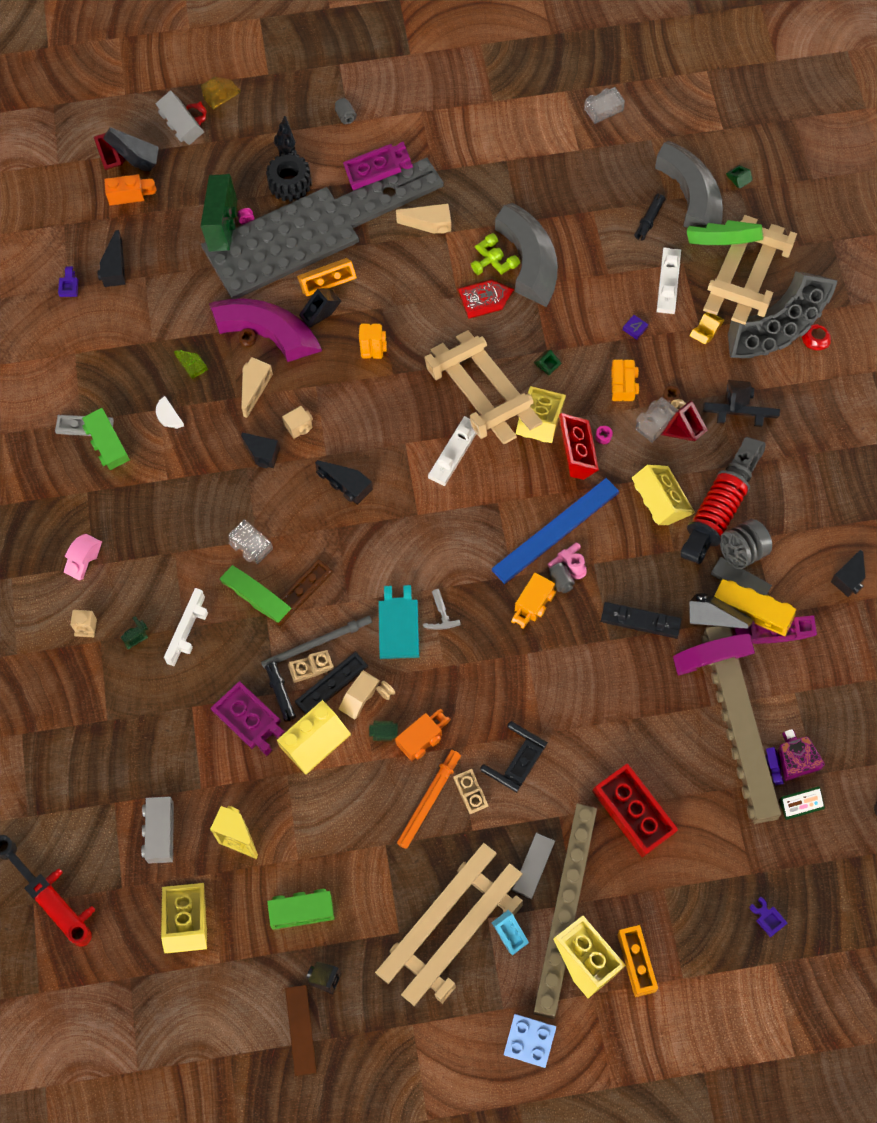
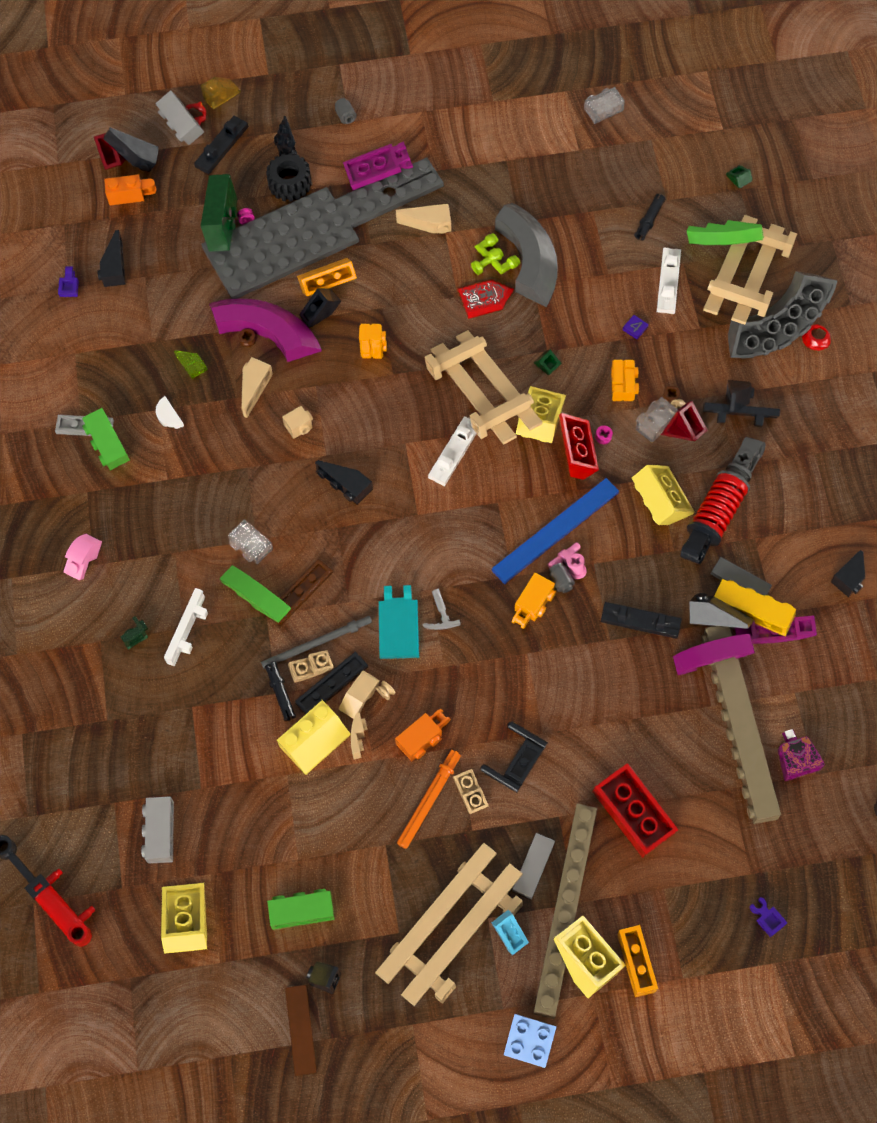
tan brick [70,610,97,637] -> none
magenta tile [210,681,285,756] -> none
light yellow slope [210,806,258,859] -> none
black slope [241,432,280,468] -> none
clear green brick [369,720,398,741] -> none
dark grey brick [655,141,723,228] -> none
yellow slope [690,312,724,344] -> none
dark grey wheel [720,519,772,569] -> none
dark purple plate [765,747,784,785] -> none
slope [779,787,825,820] -> none
none -> black hinge [194,116,249,175]
none -> tan slope [351,712,368,759]

